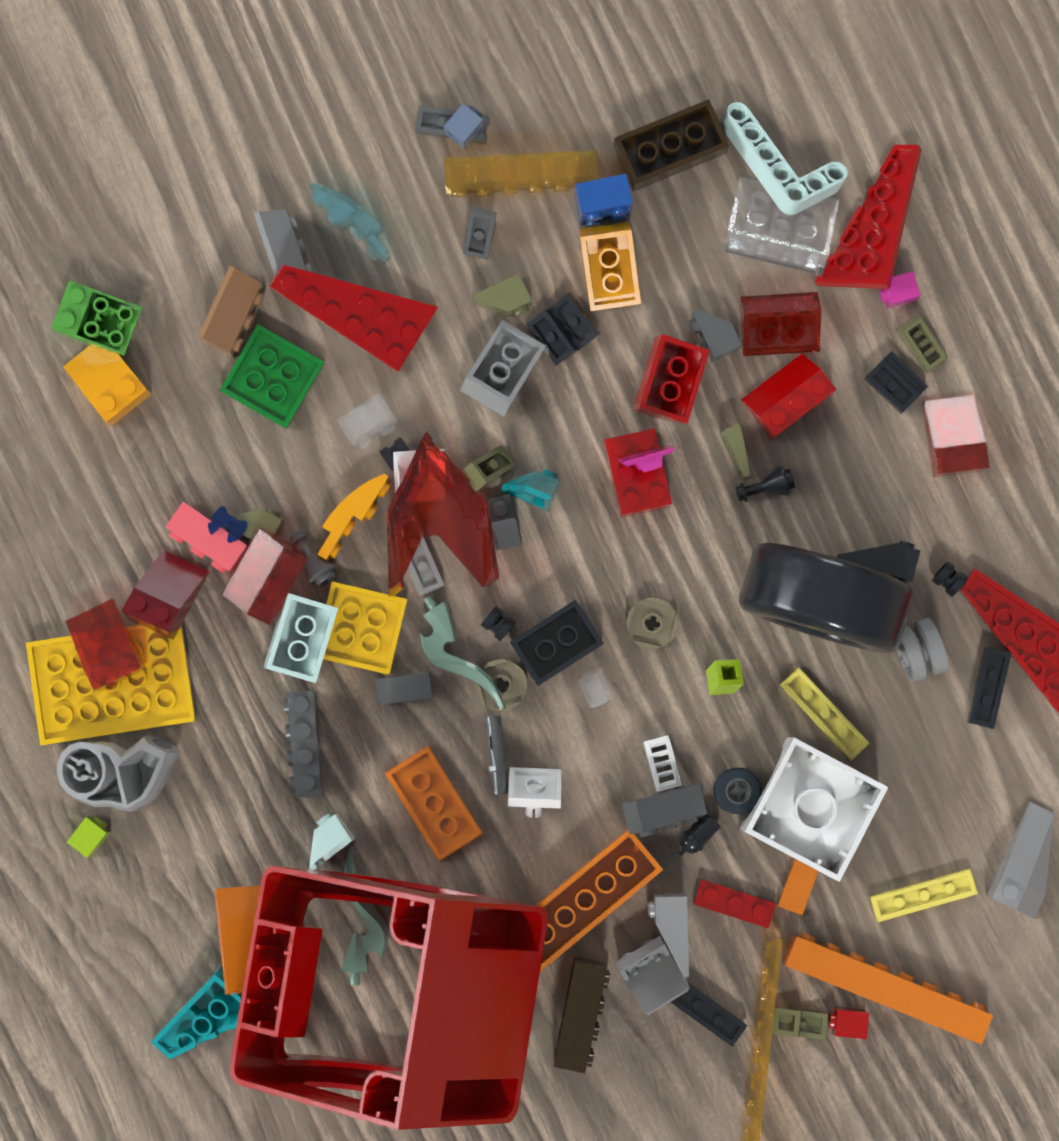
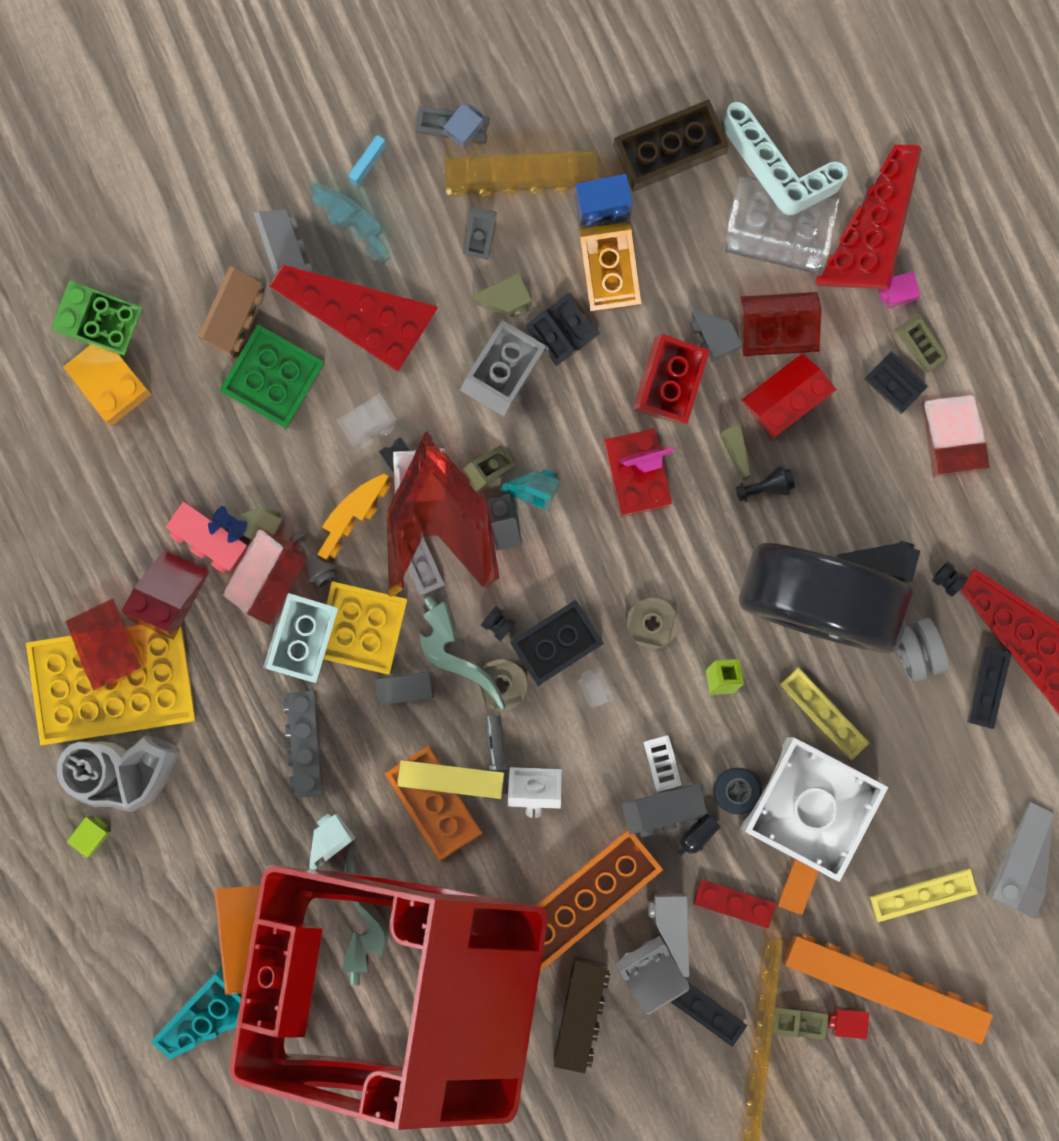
none -> medium azure tile [348,135,387,187]
none -> light yellow tile [397,760,505,799]

